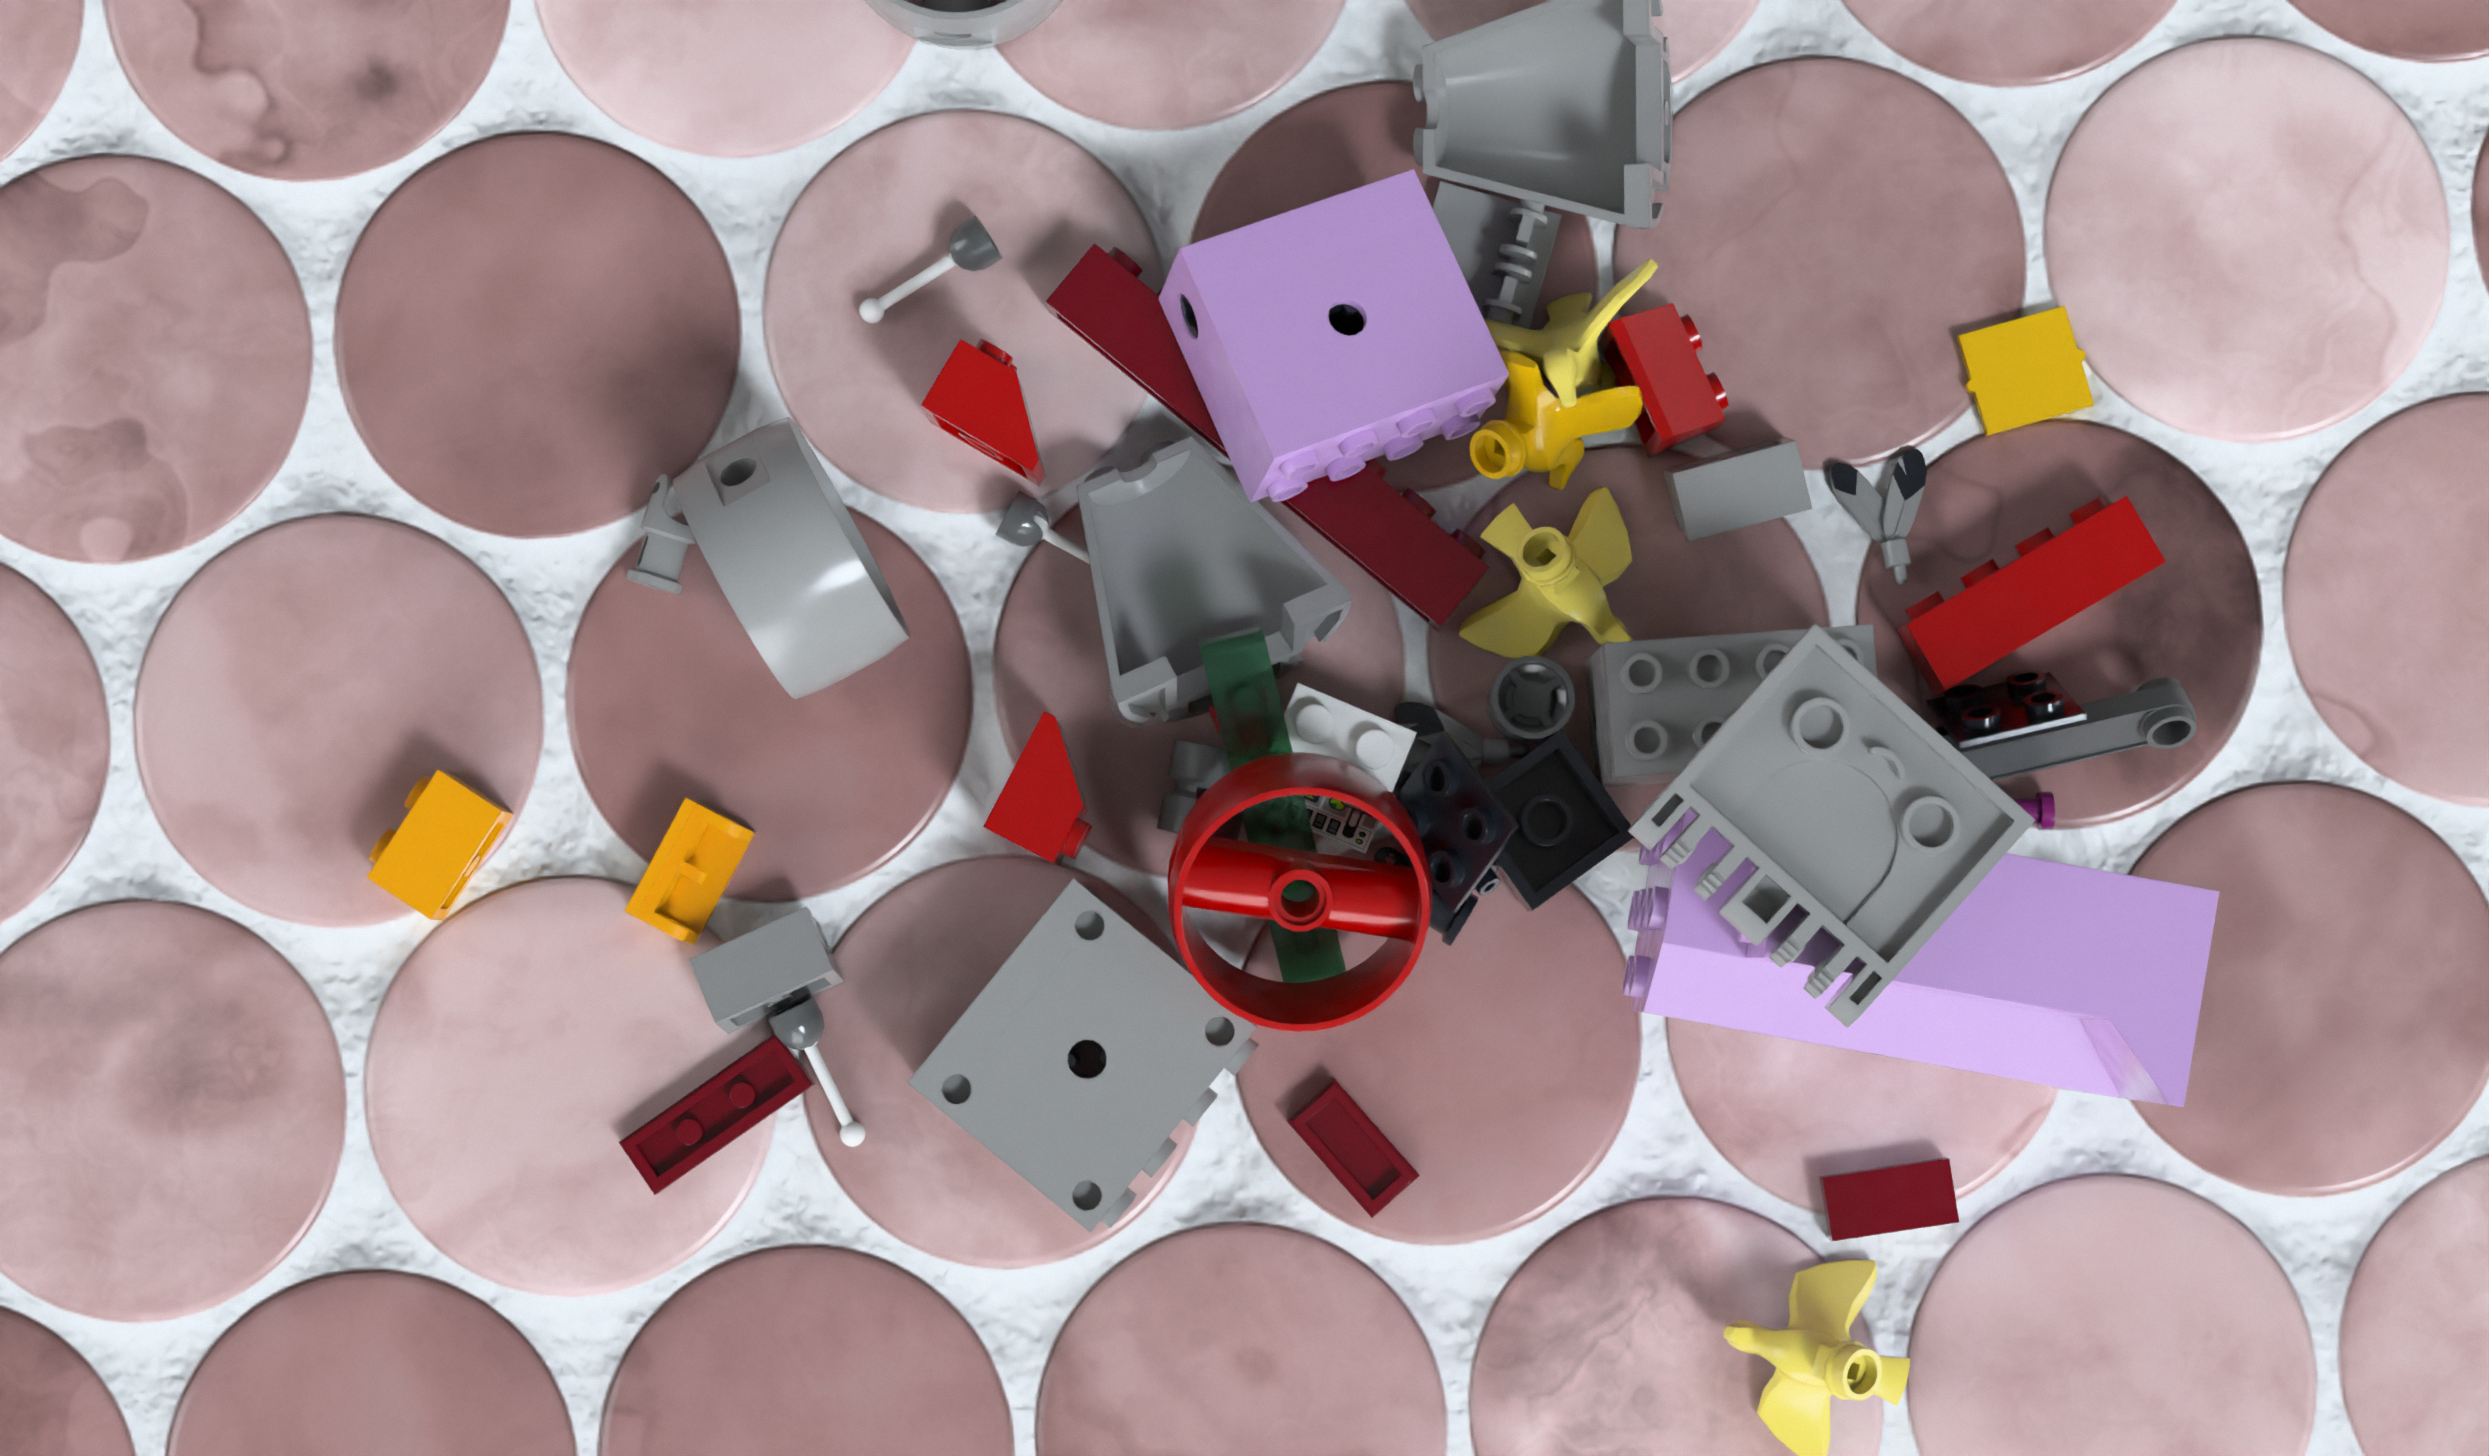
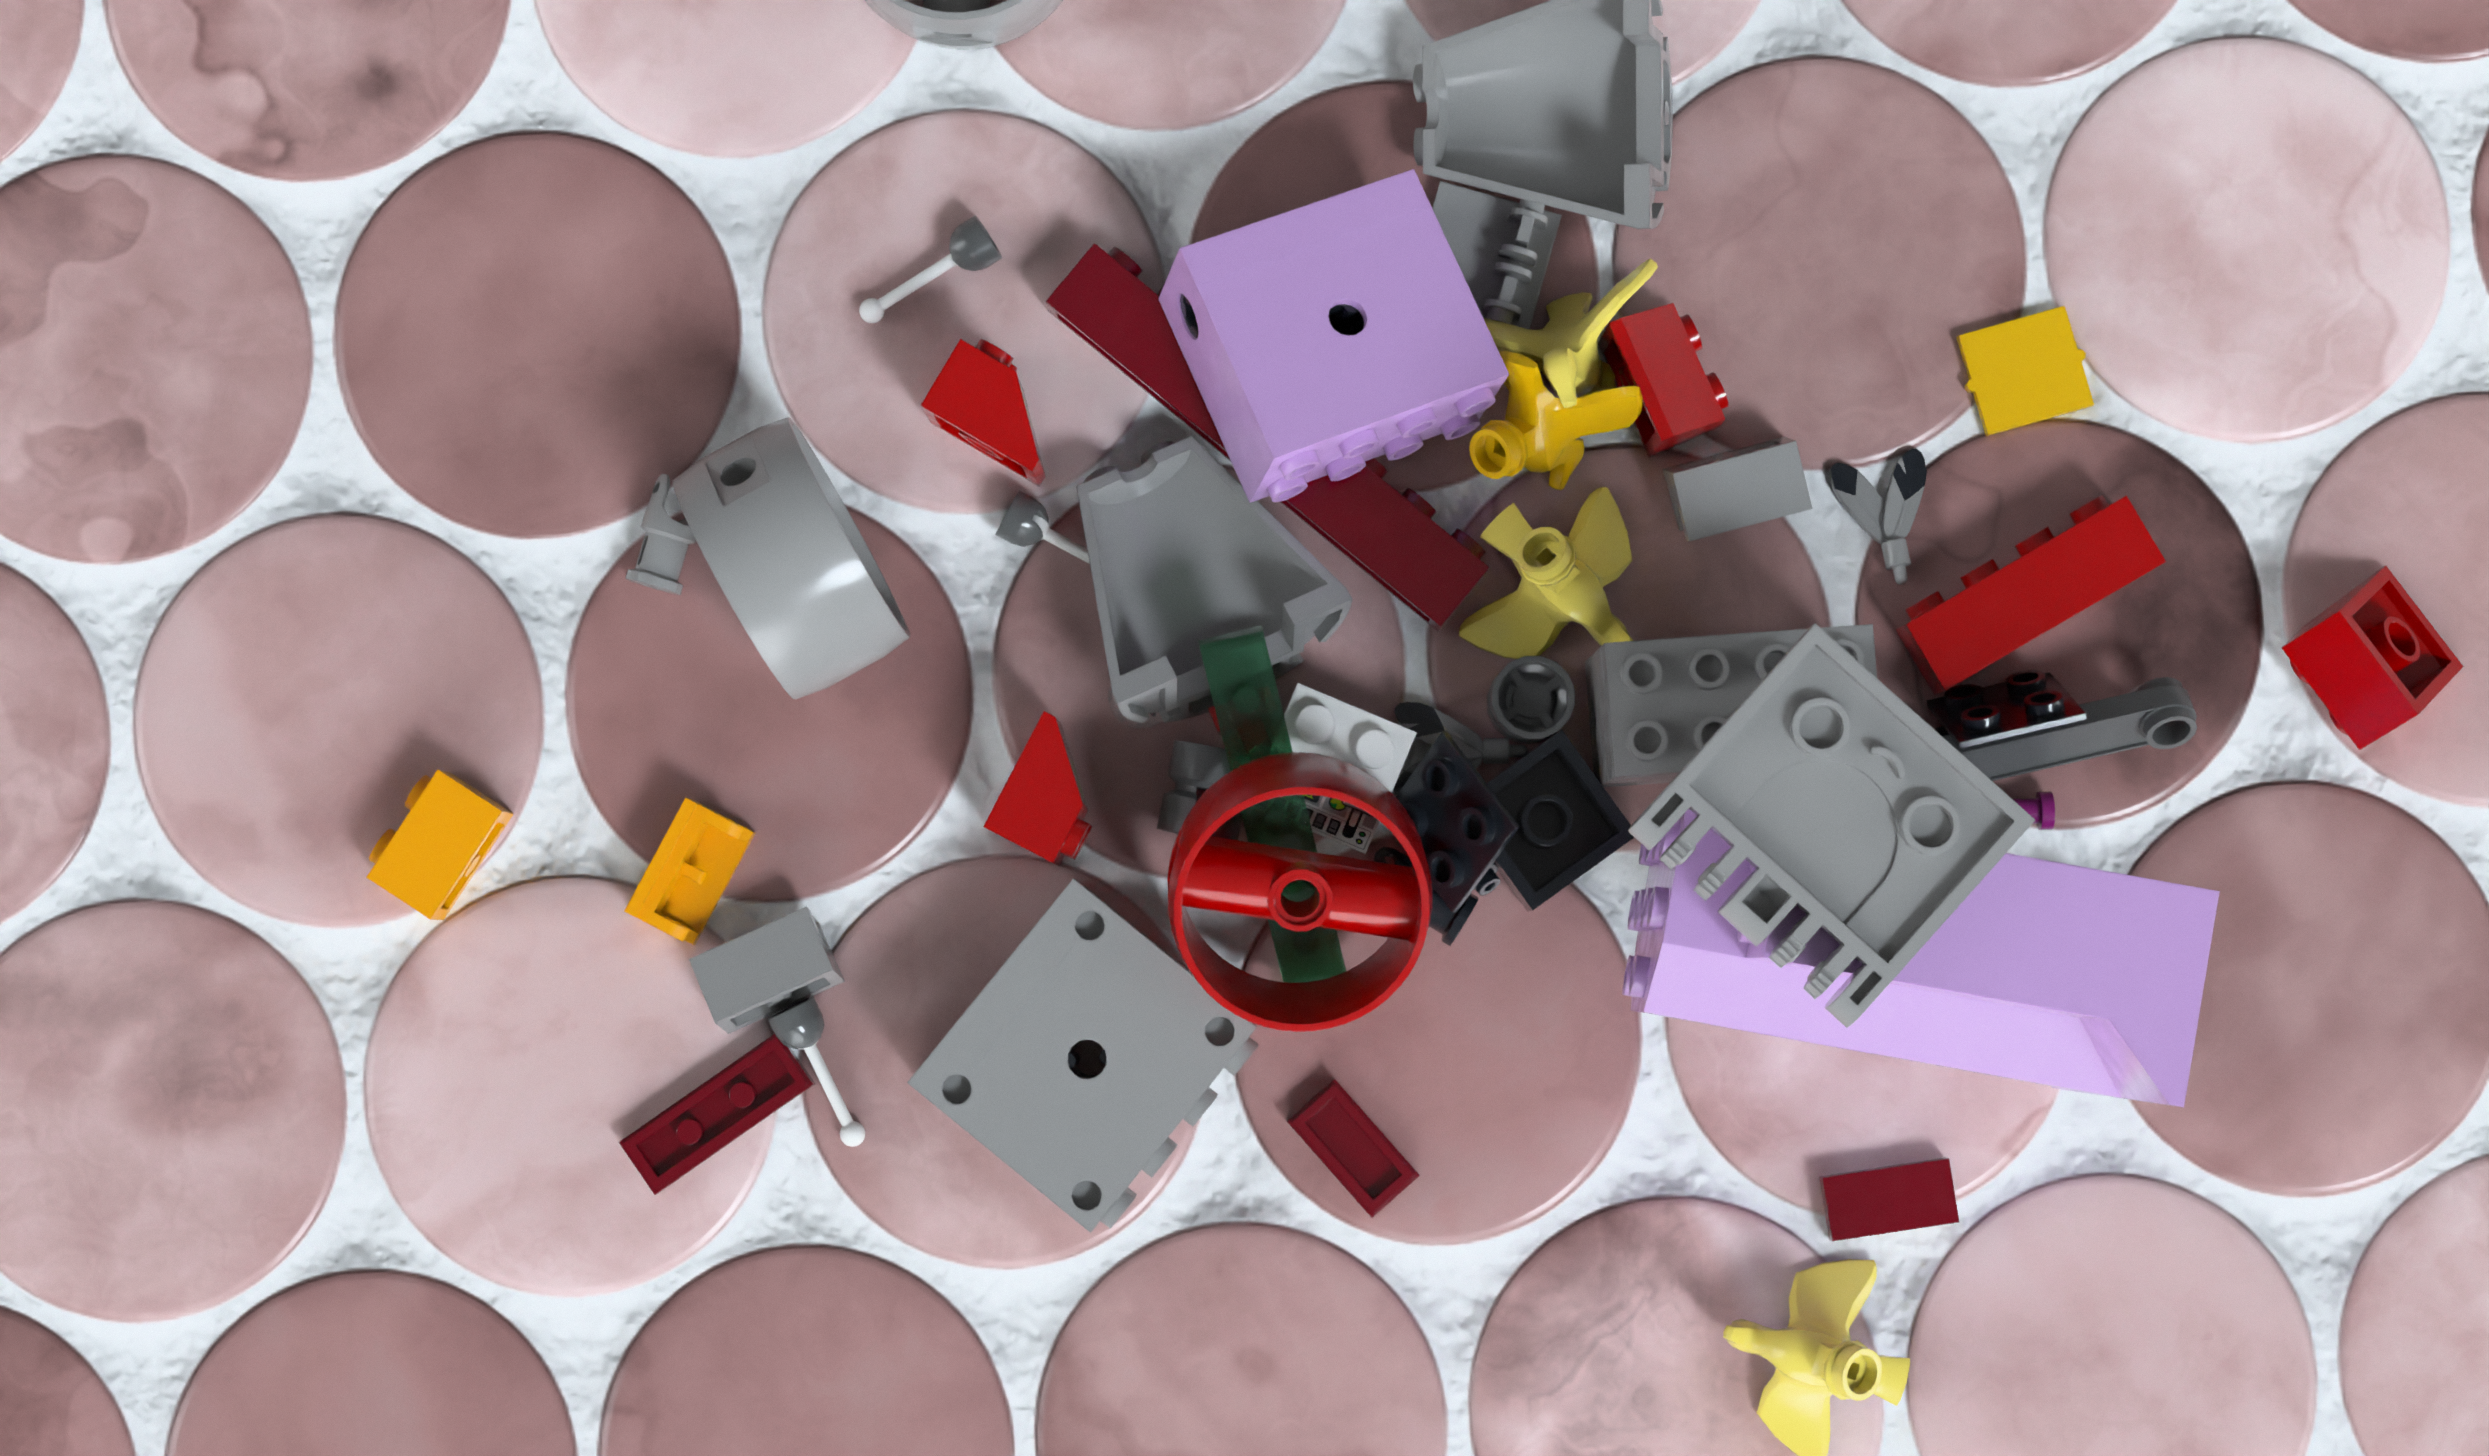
none -> red slope [2282,566,2464,750]

